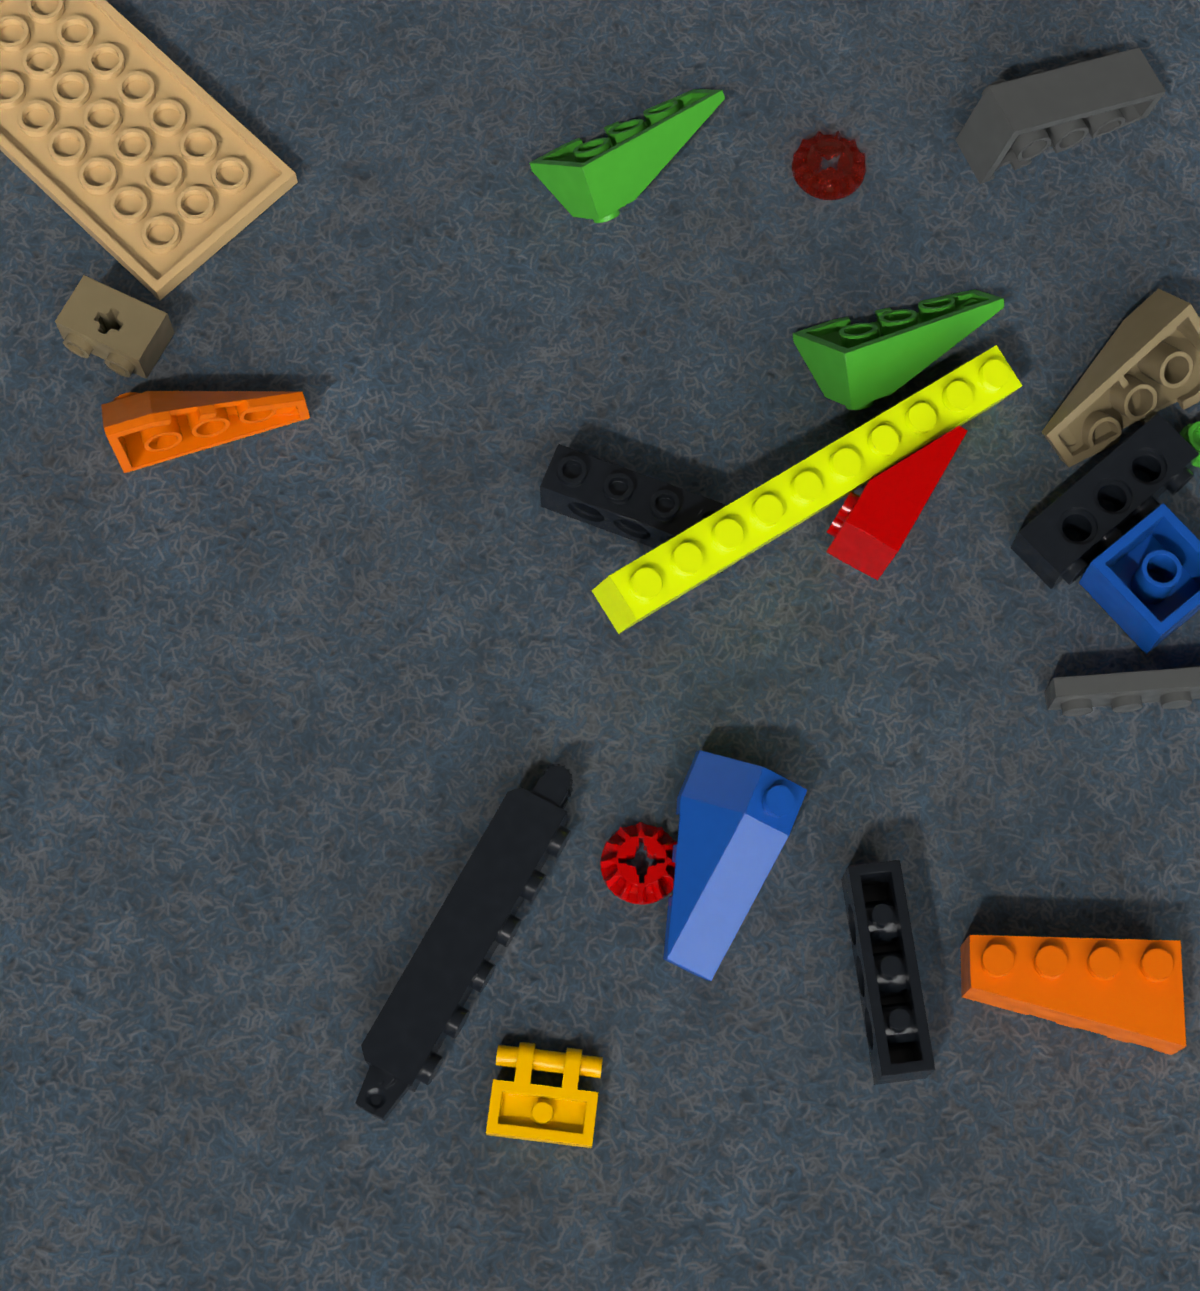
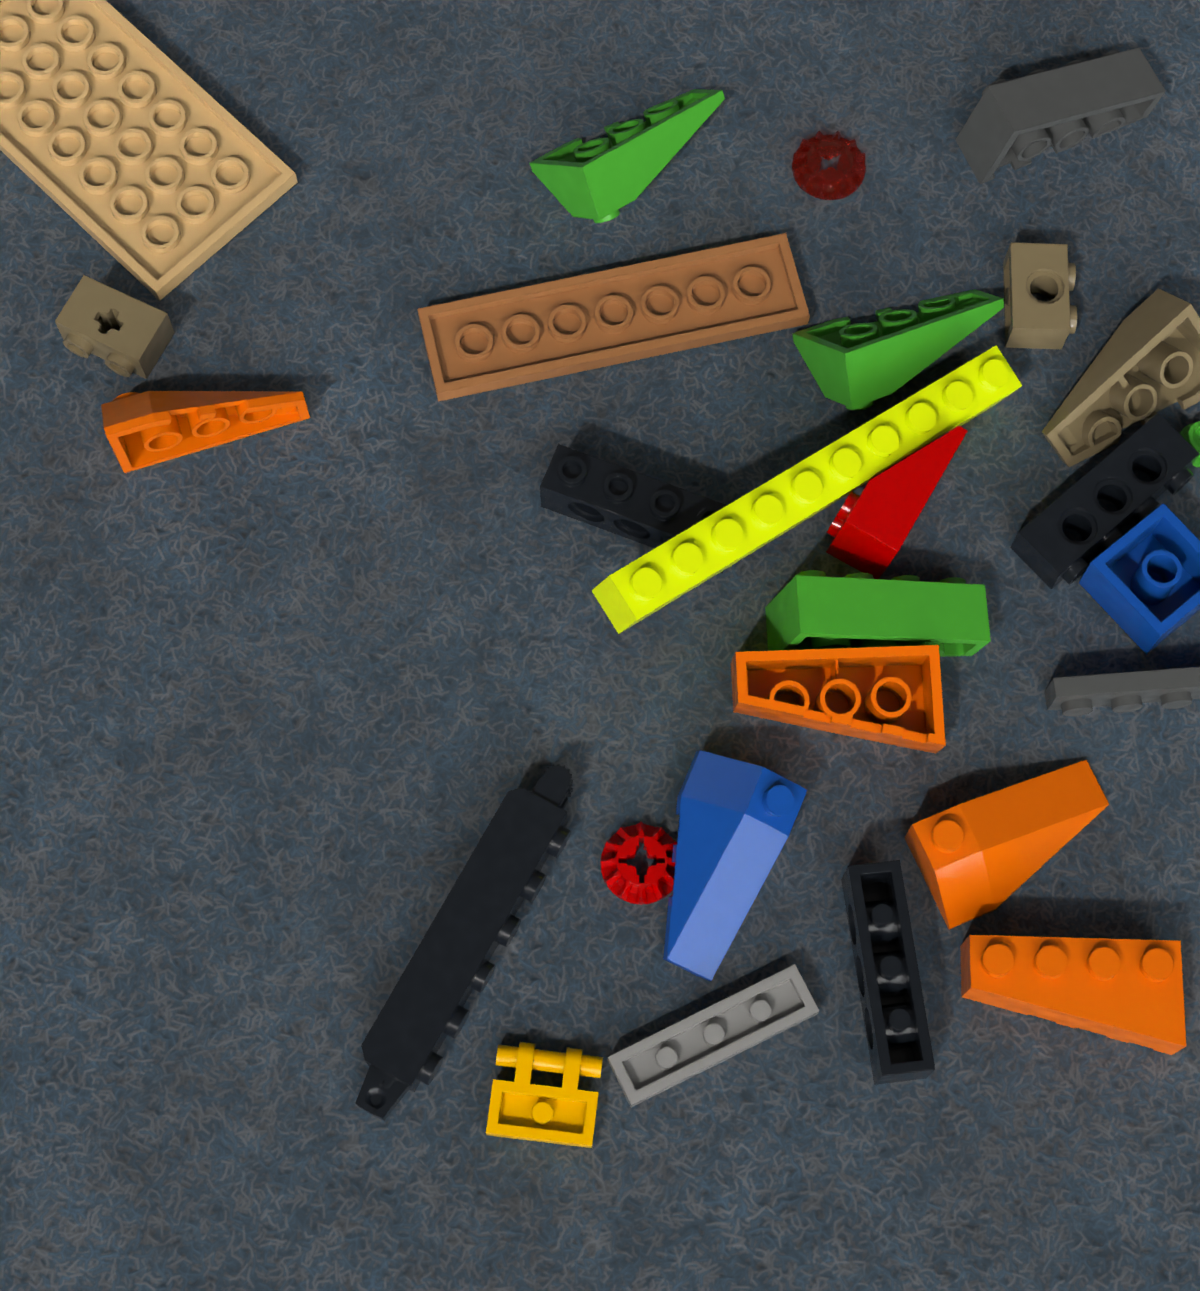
none -> medium nougat plate [417,233,810,402]
none -> light grey plate [607,964,819,1107]
none -> orange wedge [731,645,946,754]
none -> bright green wedge [765,570,991,657]
none -> orange wedge [904,760,1109,930]
none -> dark tan brick [1003,242,1077,349]

